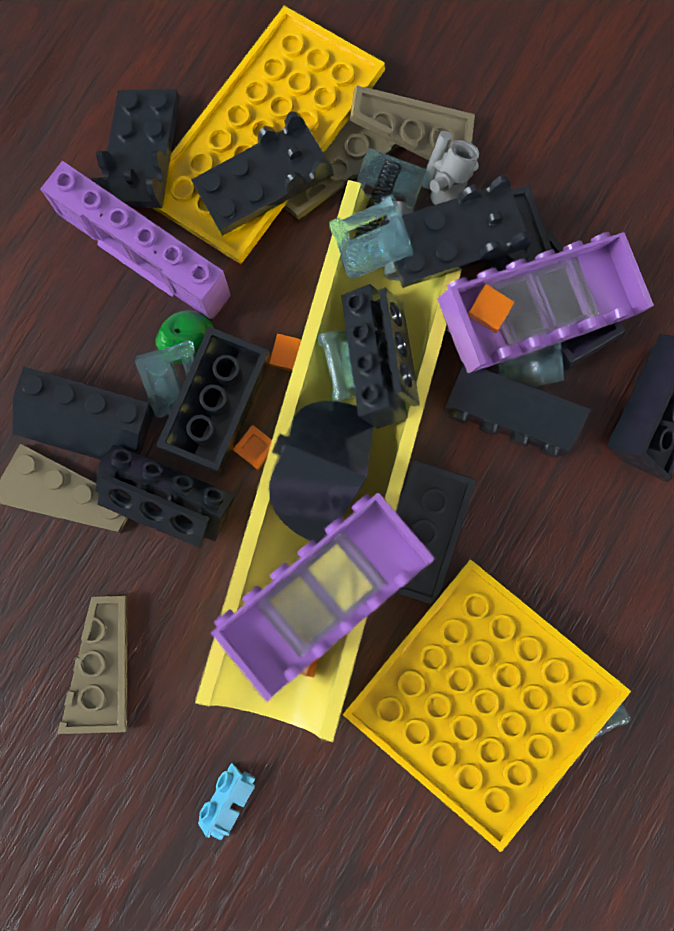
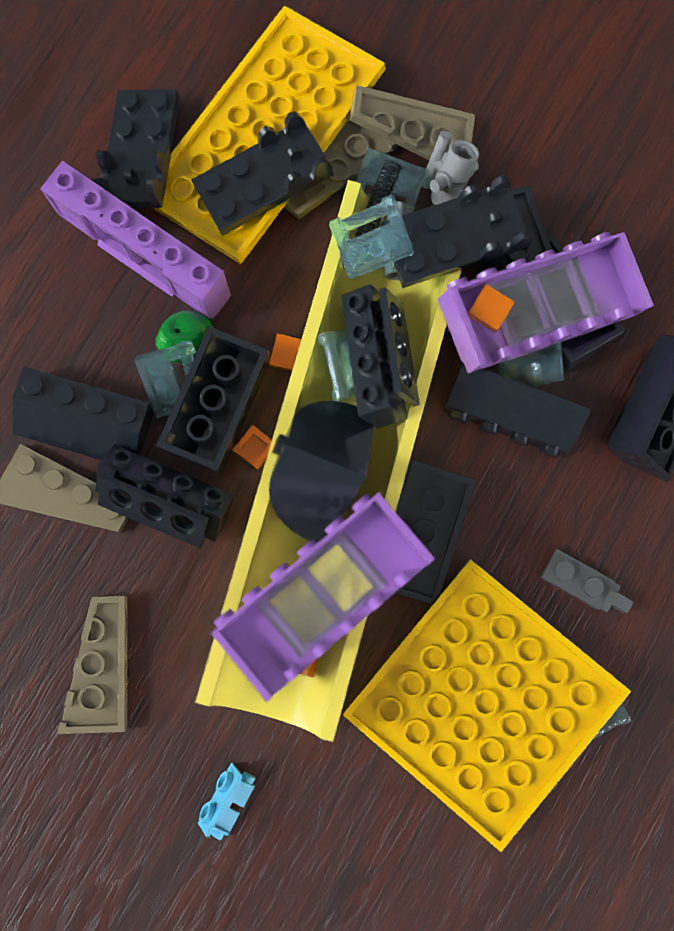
none -> dark grey hinge [539,549,634,614]

